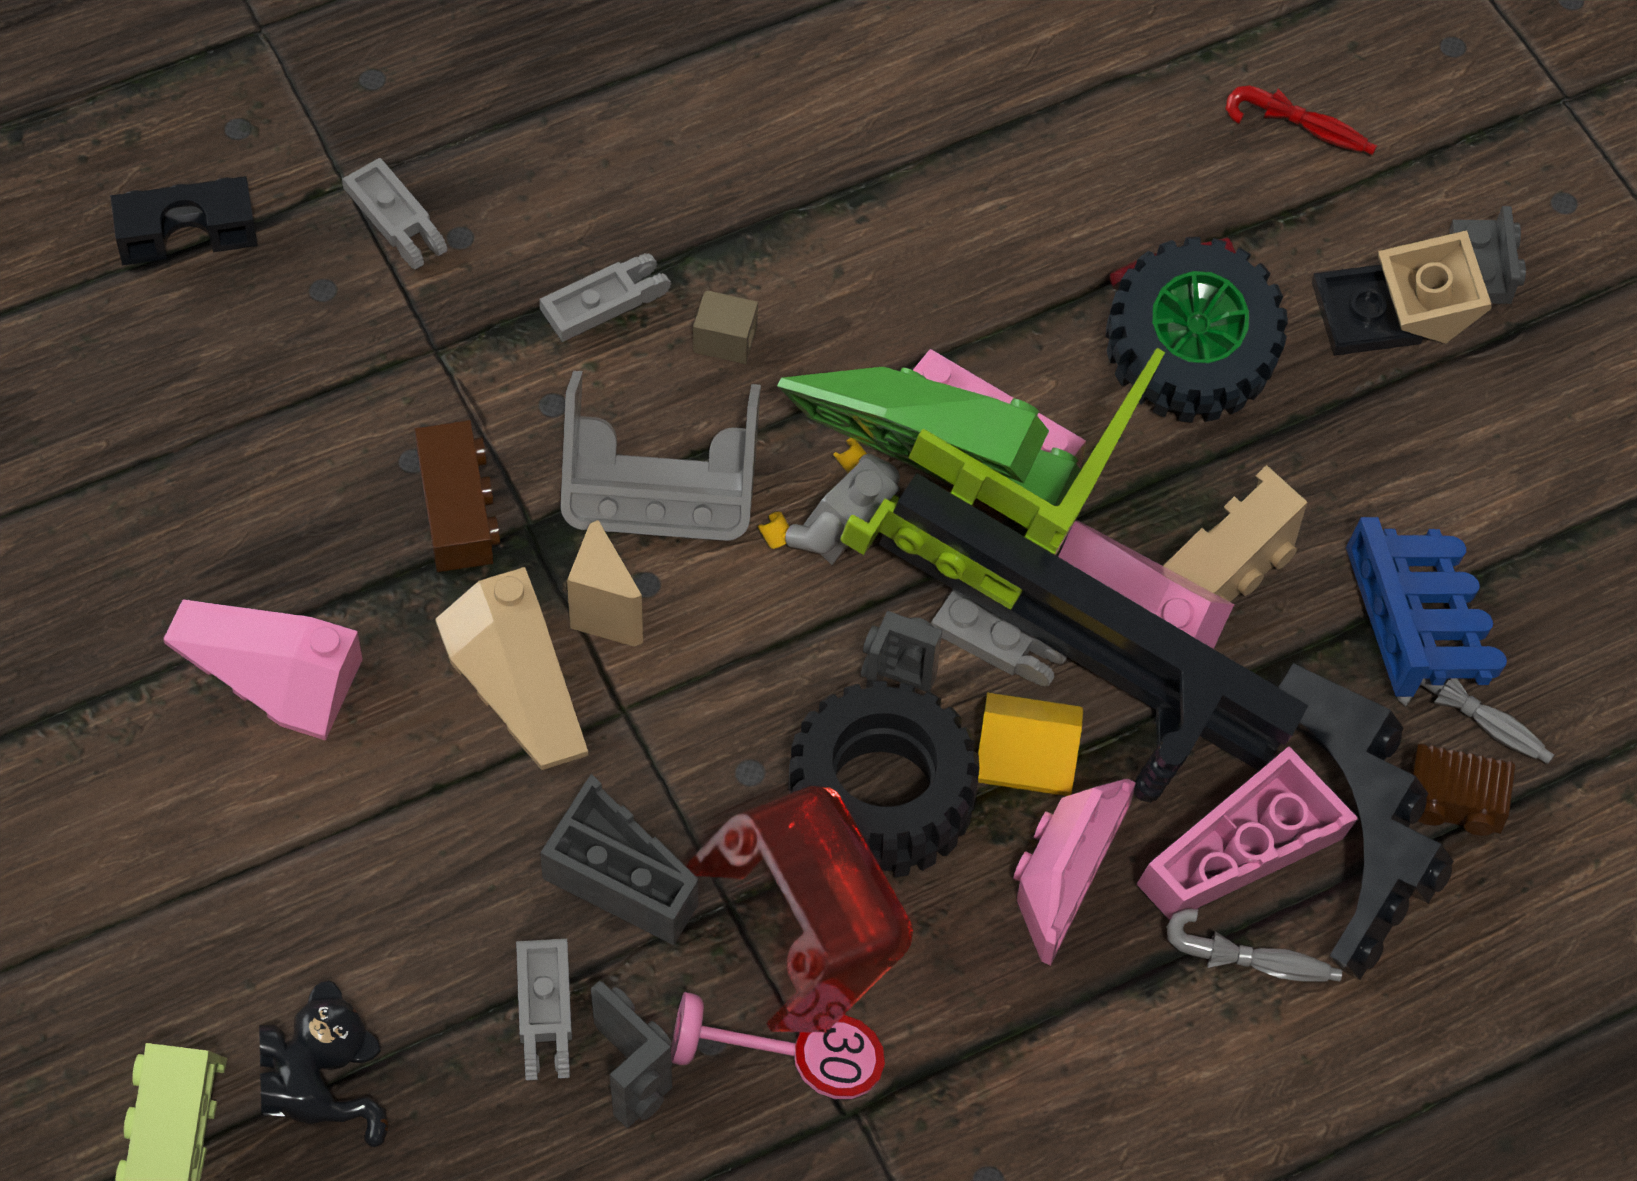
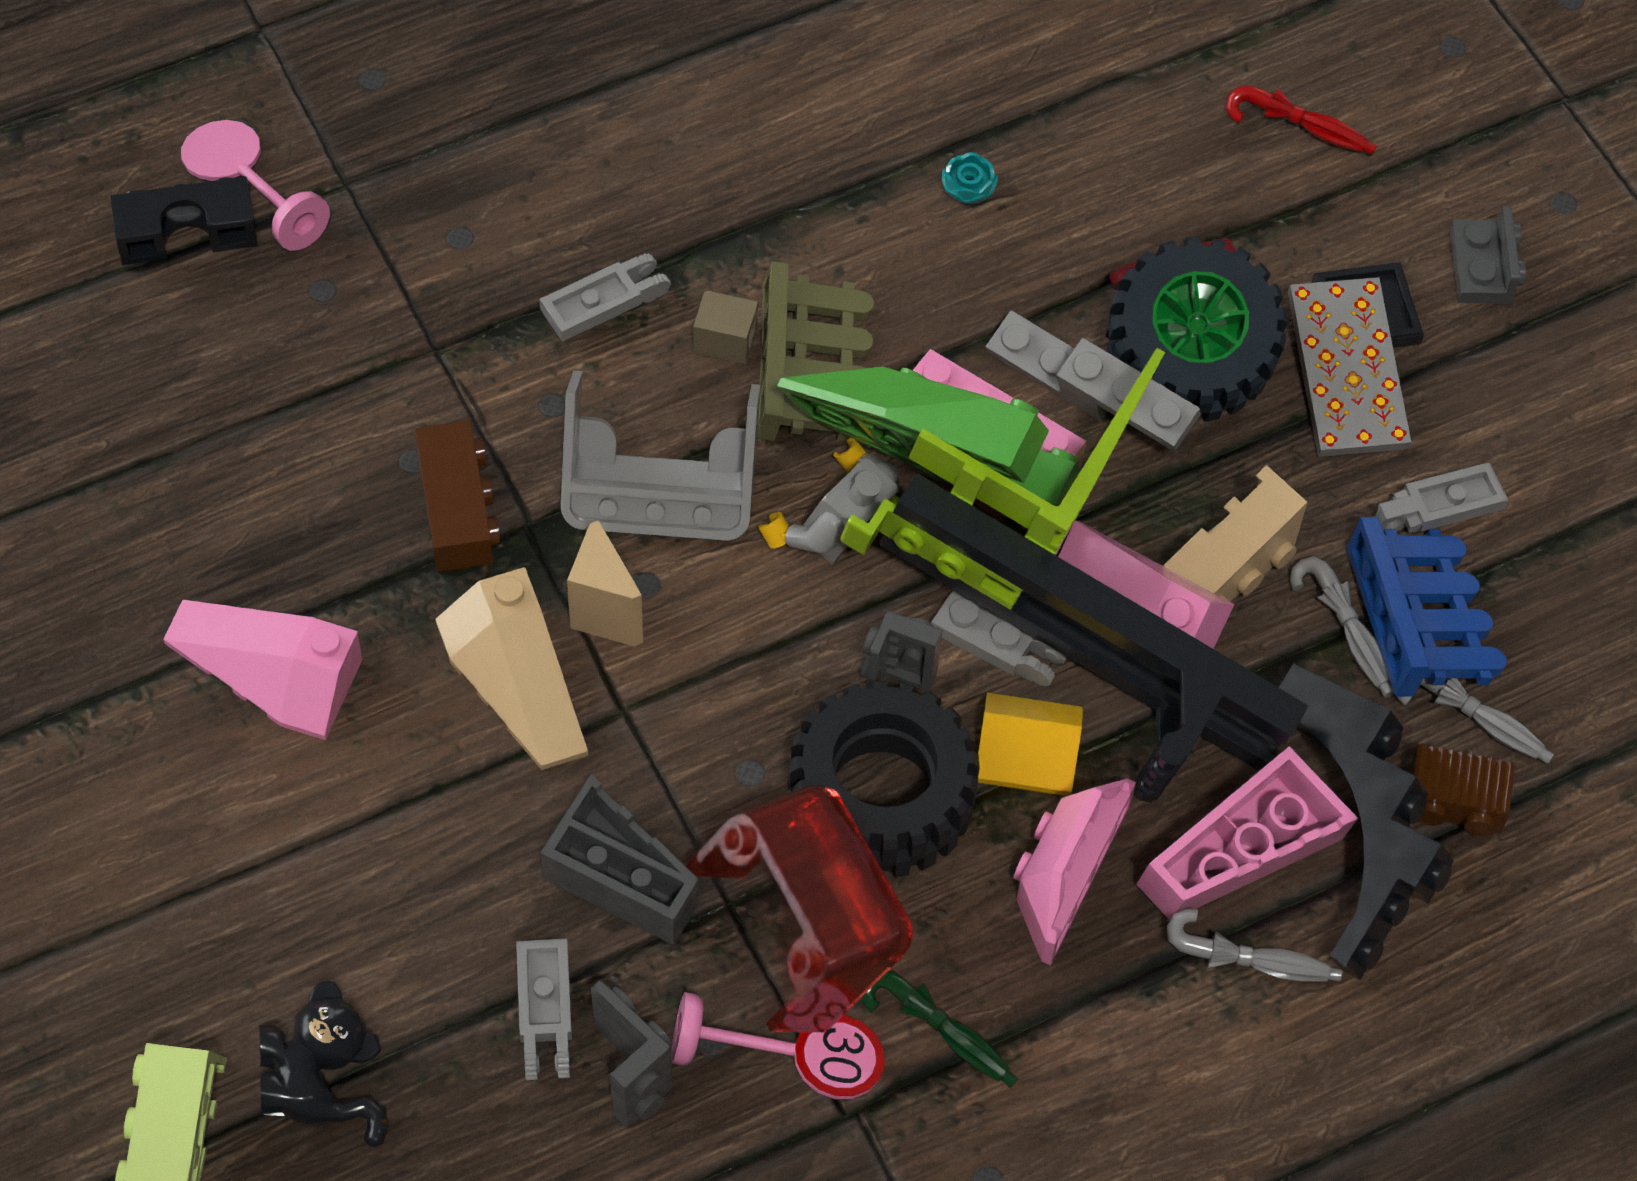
light grey hinge [342,158,448,270] -> none
tan slope [1378,230,1491,344] -> none
none -> bright pink piece [181,120,330,251]
none -> olive fence [757,261,874,441]
none -> dark green piece [860,969,1018,1088]
none -> teal plate [942,152,998,204]
none -> light grey bracket [985,310,1201,452]
none -> light grey tile [1288,277,1411,457]
none -> light grey piece [1290,556,1394,698]
none -> light grey hinge [1374,463,1509,533]

